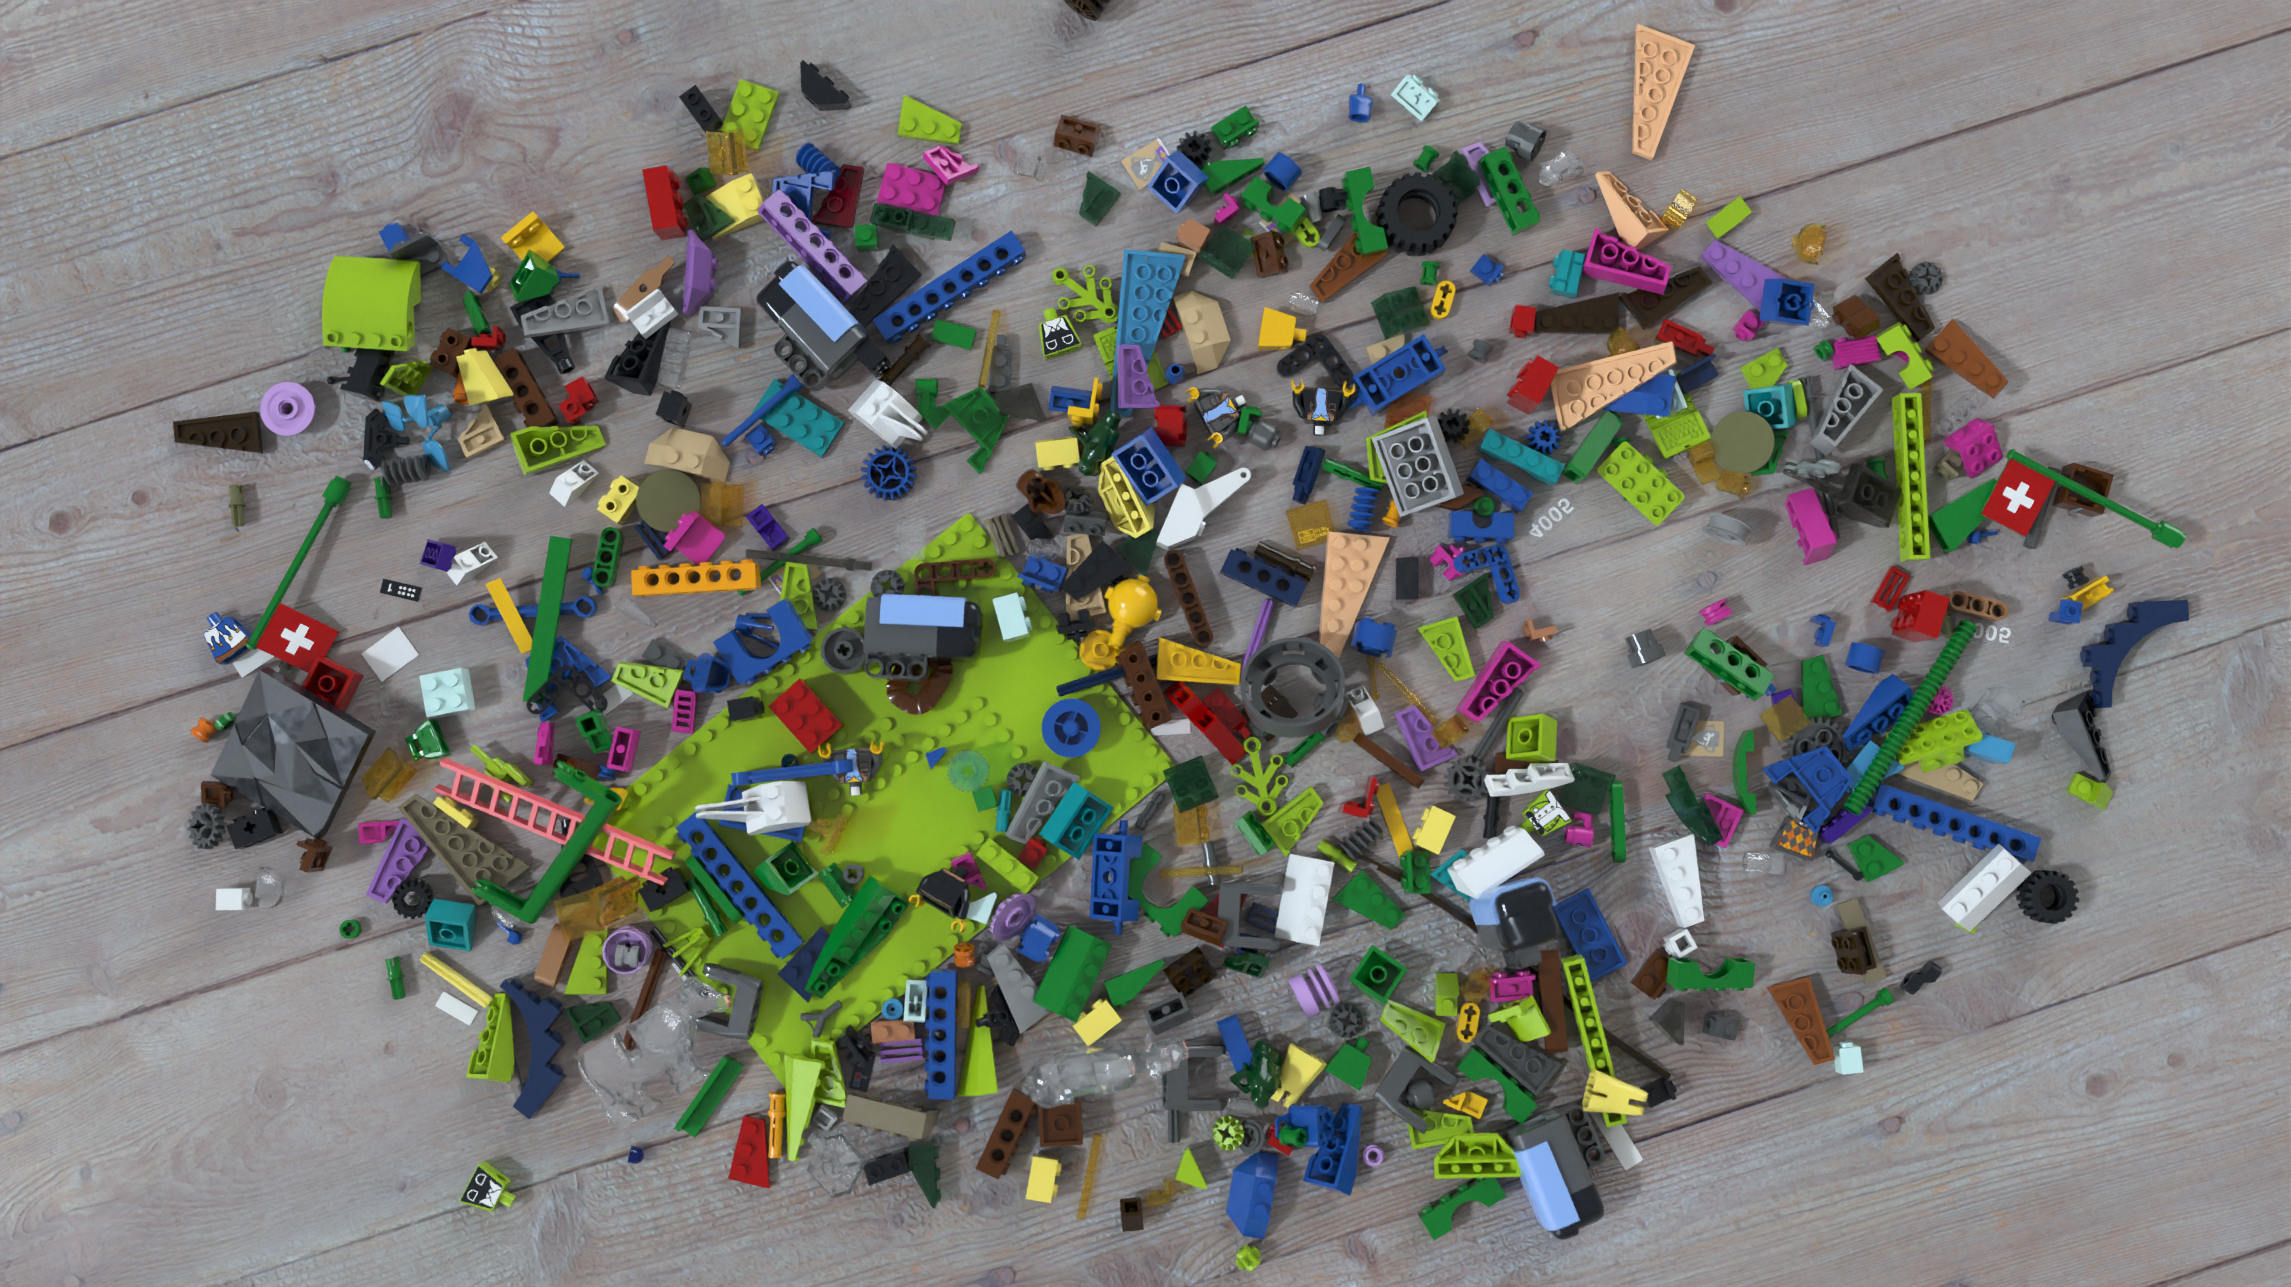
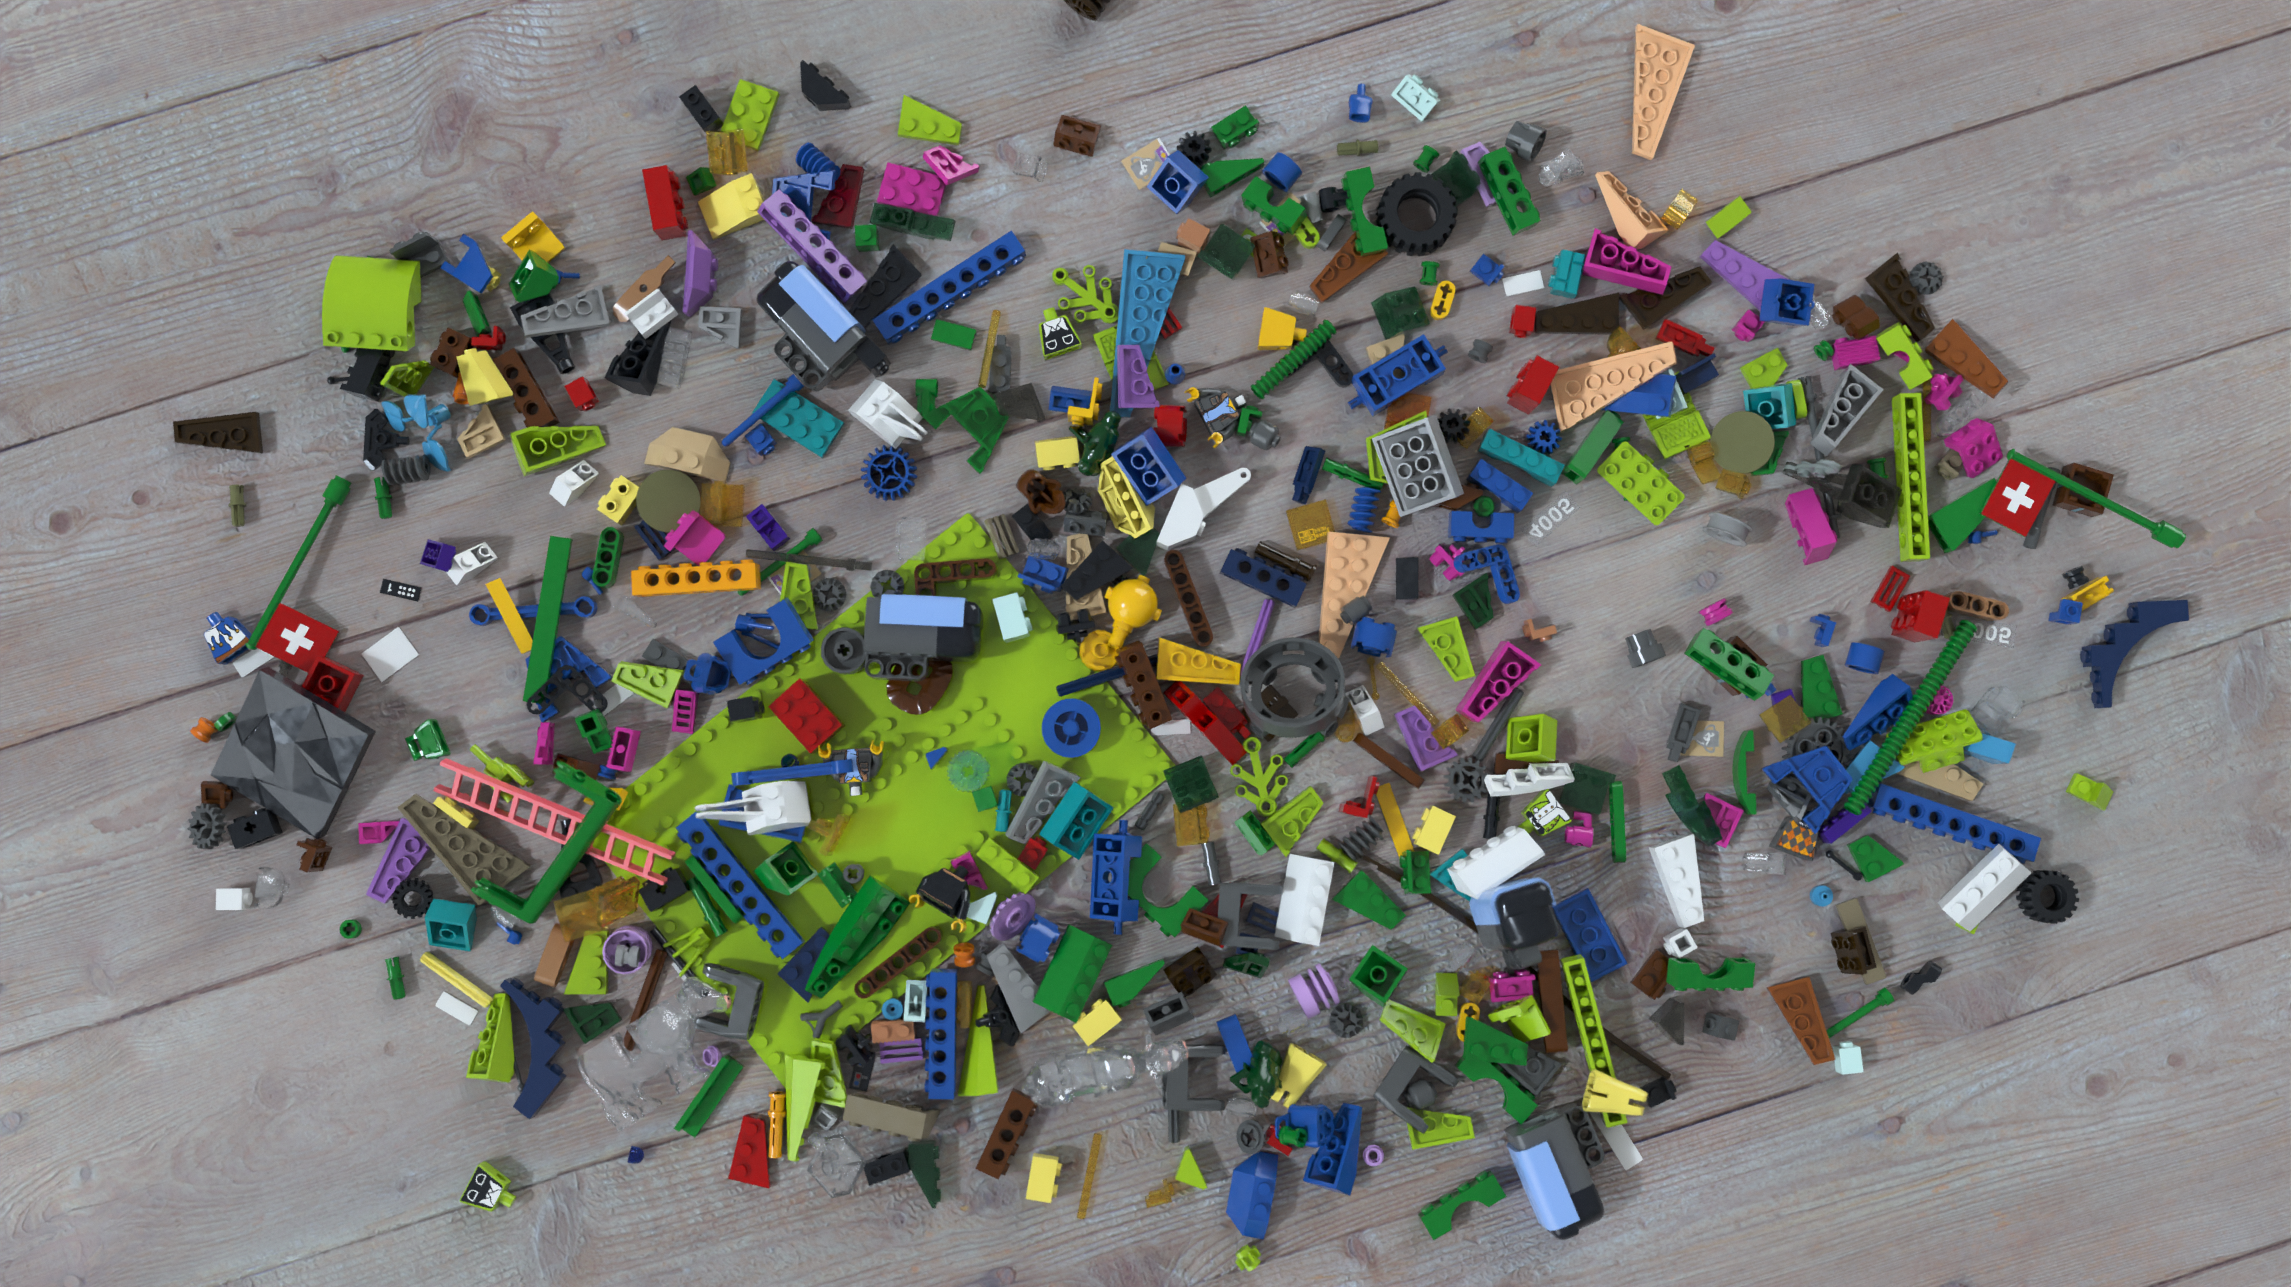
lavender gear [260,382,316,436] -> none
clear yellow bracket [361,747,417,803] -> none
blue brick [379,223,410,259] -> none
light aqua brick [419,668,476,718] -> none
red bracket [558,395,587,426] -> none
black brick [656,390,692,428] -> none
clear green wing [683,194,735,241] -> none
dark brown pin [878,333,932,387] -> none
reddish brown container [1038,1098,1083,1147] -> none
clear green wing [1079,171,1121,227] -> none
dark brown brick [1120,1197,1144,1232] -> none
clear yellow bar [1160,865,1243,878] -> none
tan wedge [1172,290,1231,375] -> none
green brick [1185,451,1217,486] -> none
lime gear [1211,1116,1244,1151] -> none
dark pink bracket [1214,193,1239,228] -> none
torso [1291,378,1355,436] -> none
green torso [1324,1036,1372,1091] -> none
lime wedge [1434,1133,1521,1179] -> none
yellow slope [1443,1091,1488,1119] -> none
clear yellow cylinder [1792,223,1827,266] -> none
black wedge [2052,691,2111,783] -> none
none -> lavender plate [703,1045,722,1067]
none -> reddish brown beam [854,926,943,999]
none -> green piece [1251,319,1337,400]
none -> olive axle [1337,140,1378,156]
none -> dark grey brick [1340,595,1372,625]
none -> green wing [1463,1016,1528,1066]
none -> white sticker [1502,270,1544,296]
none -> dark pink hips [1924,373,1964,410]

